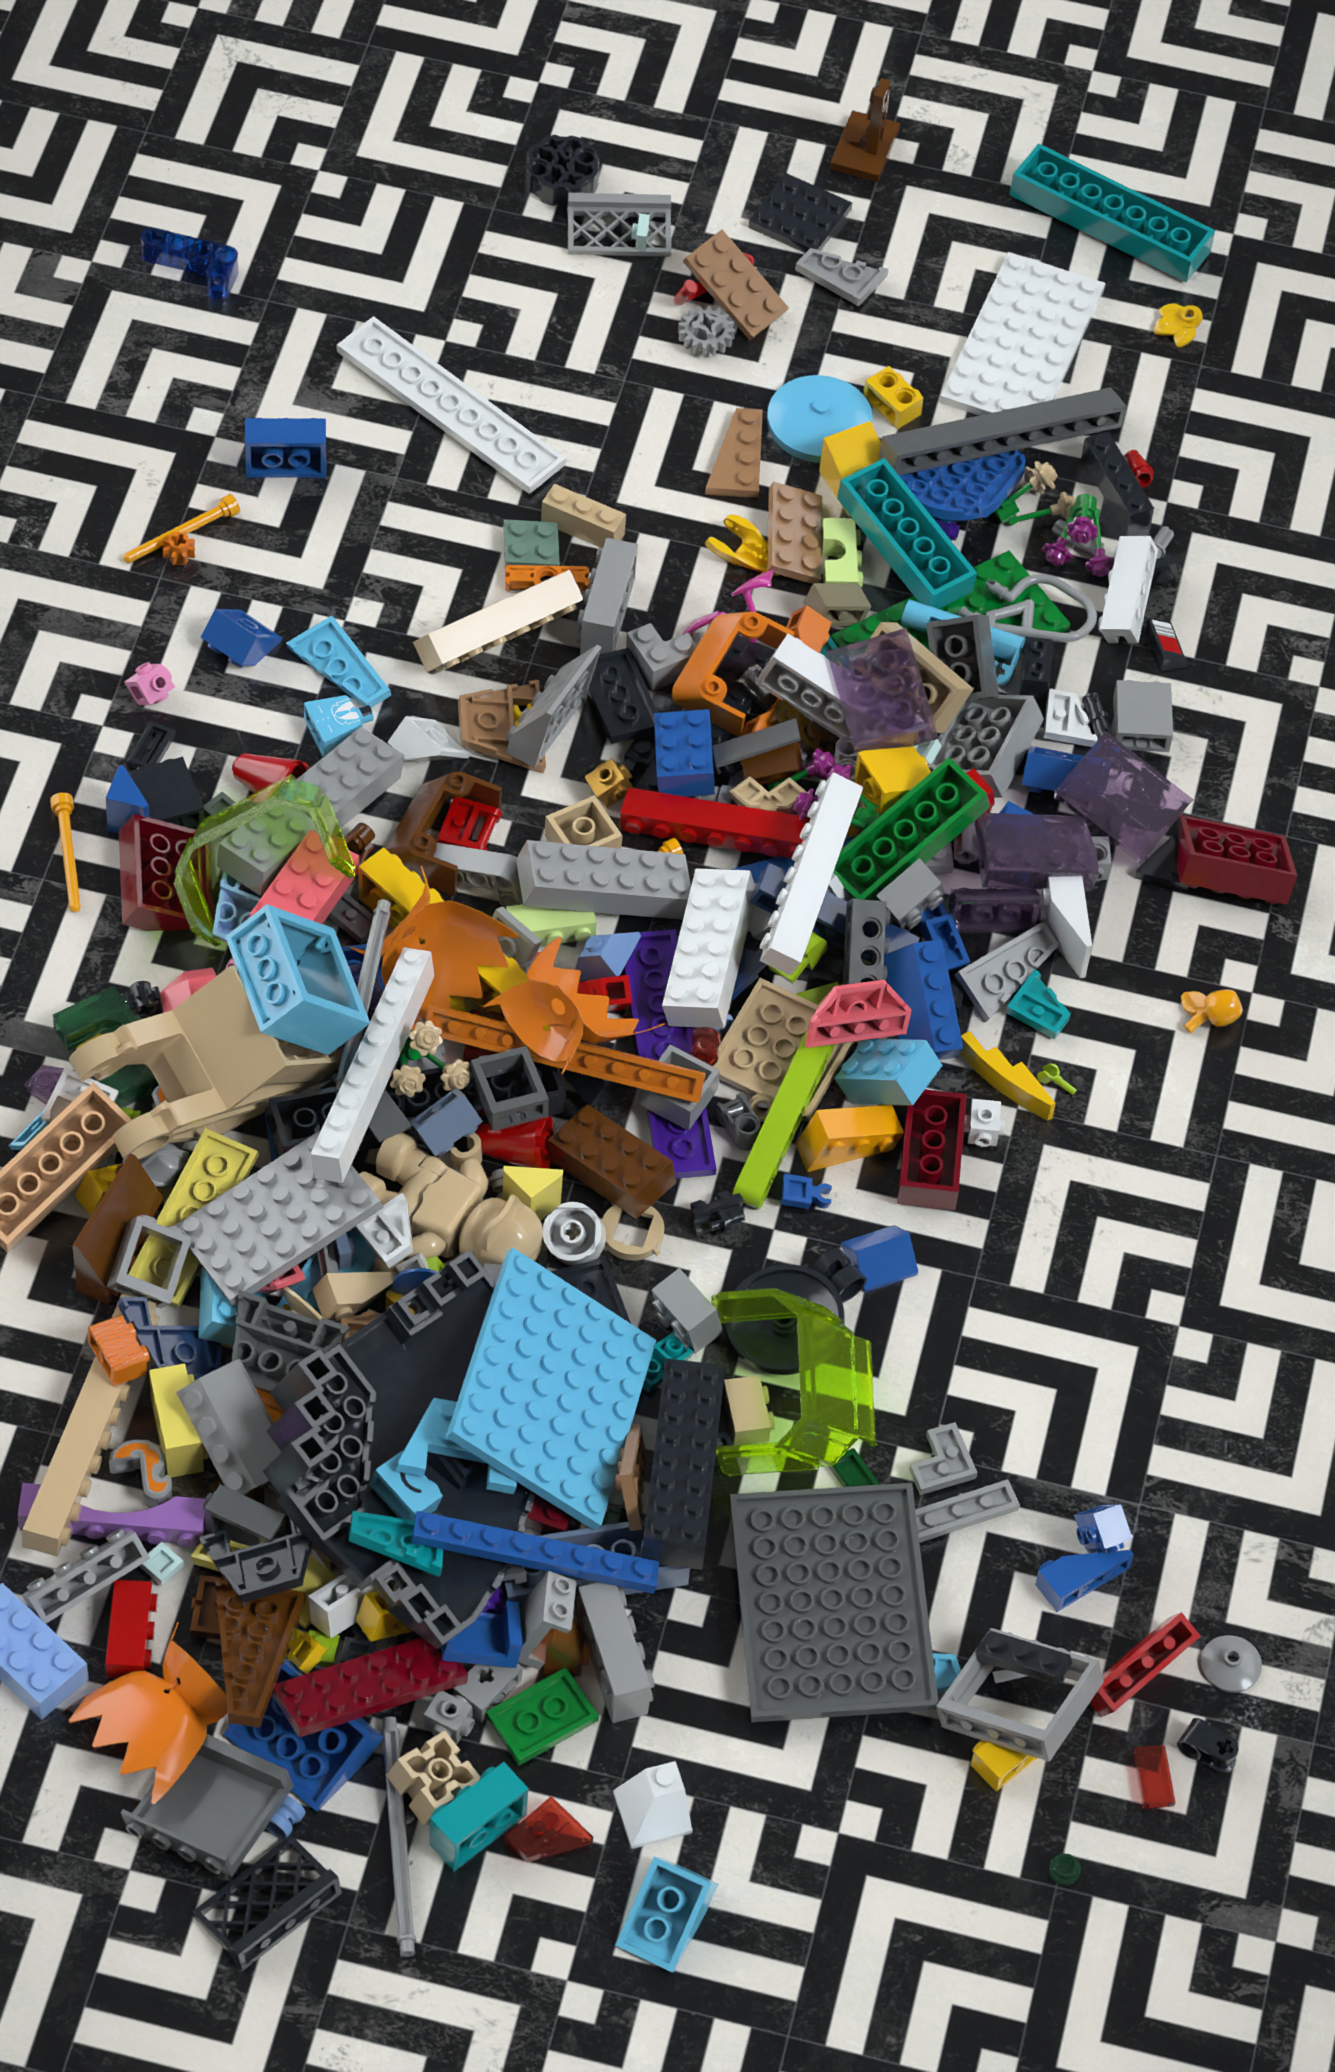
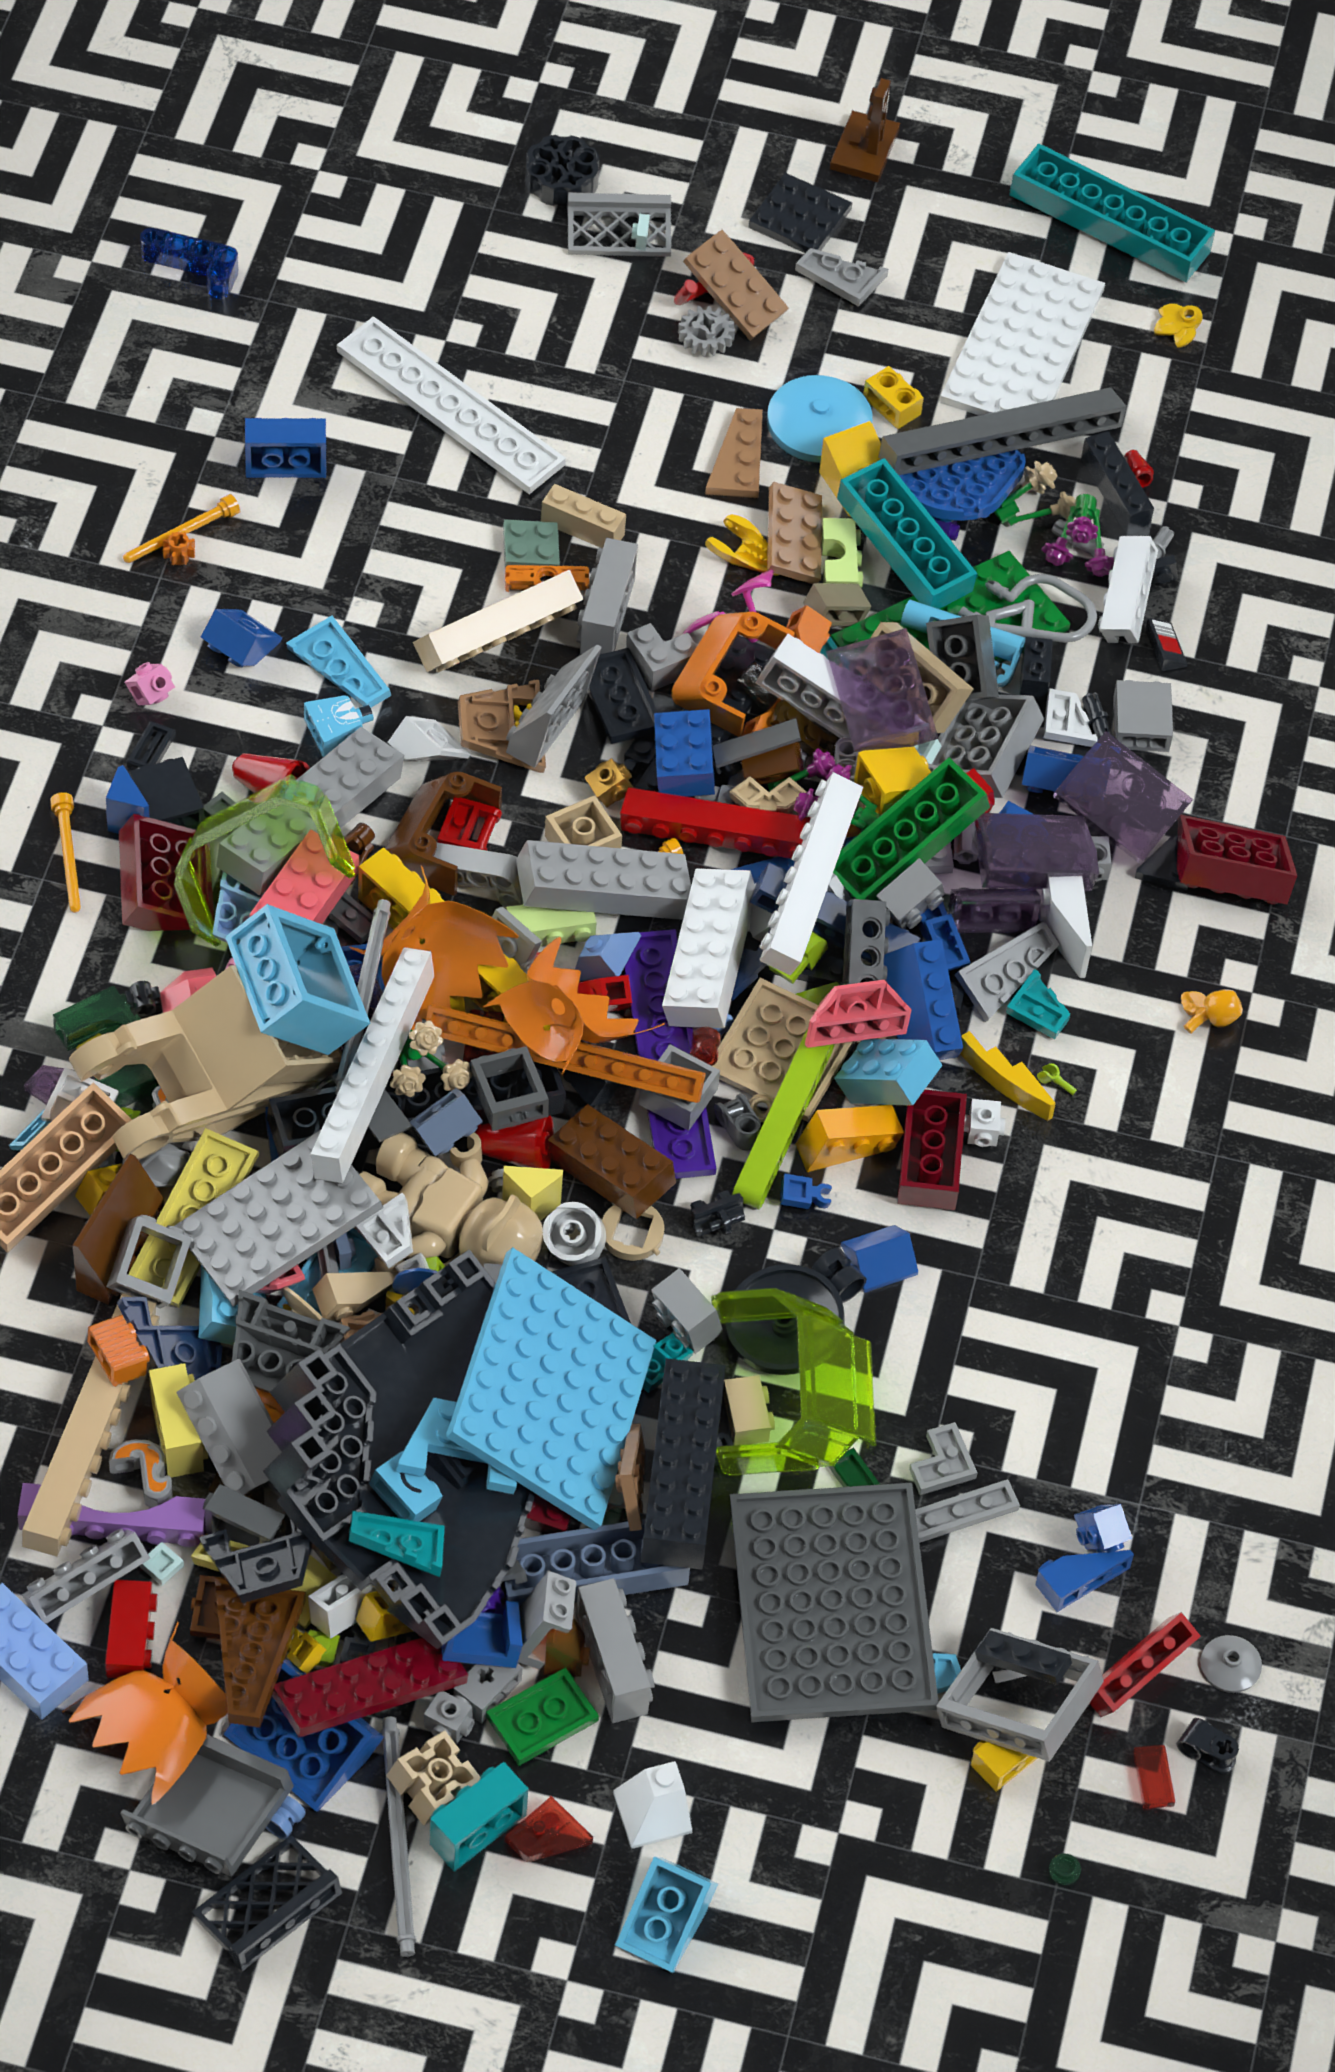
blue plate [411,1511,659,1594] -> none

